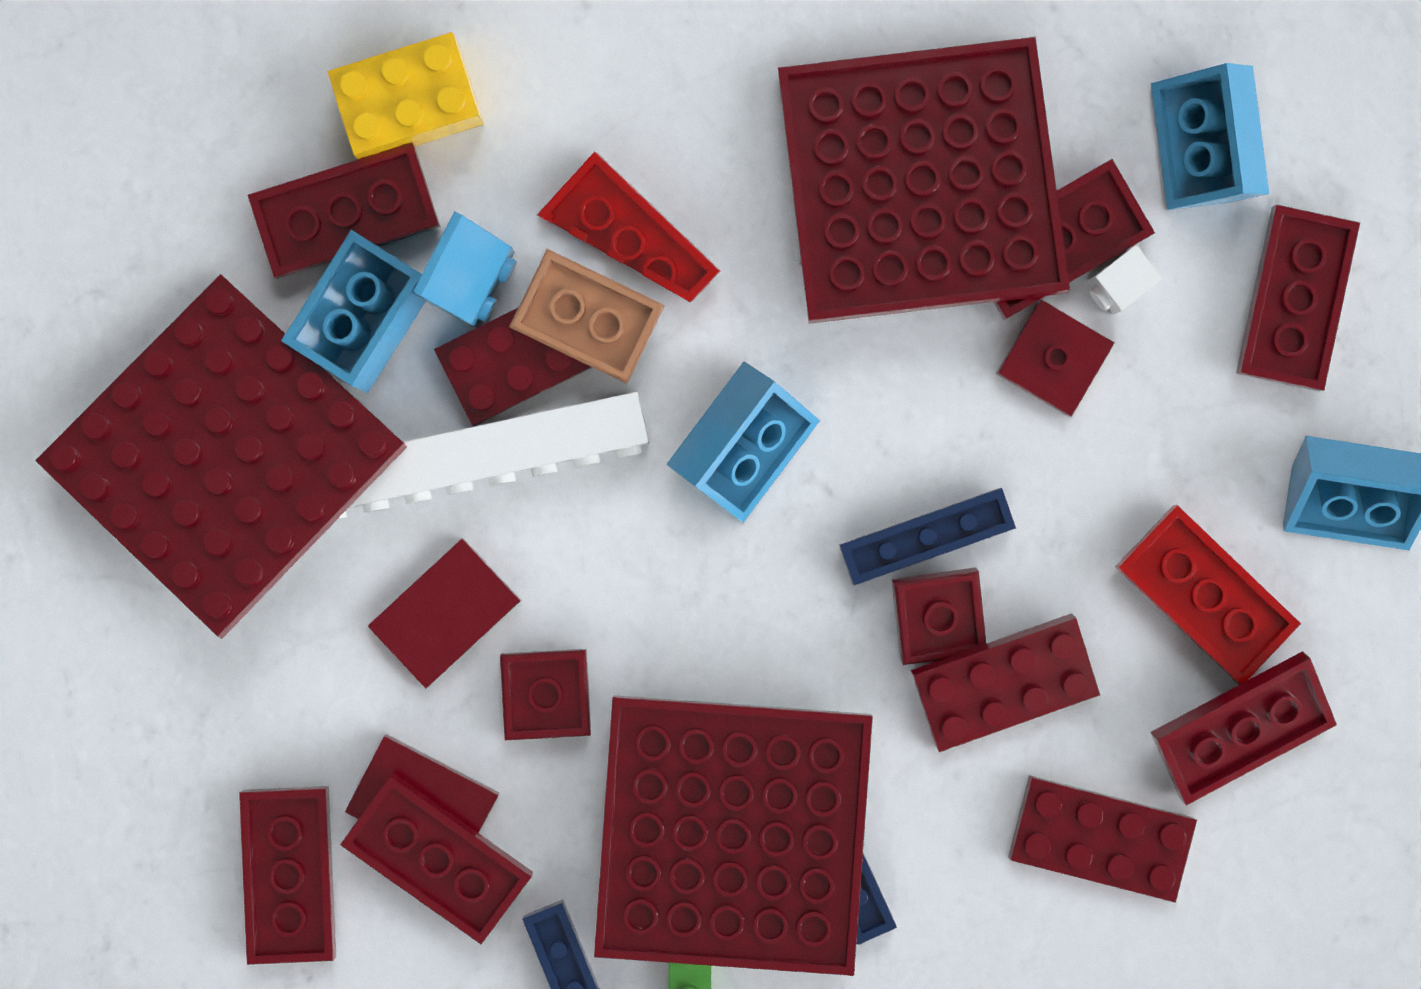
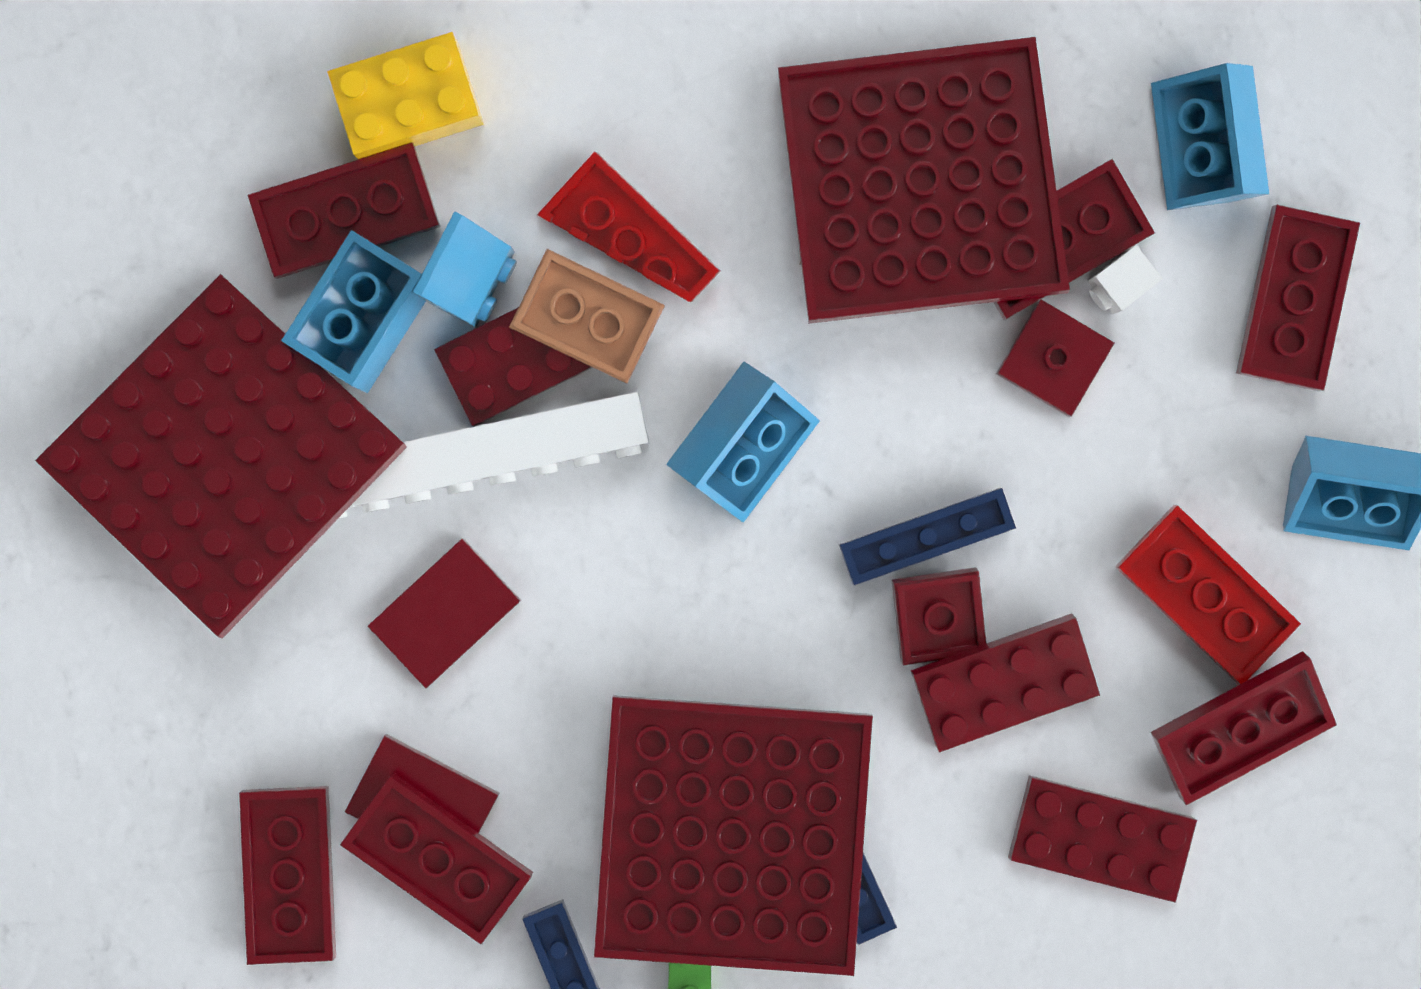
dark red plate [500,649,591,741] -> none

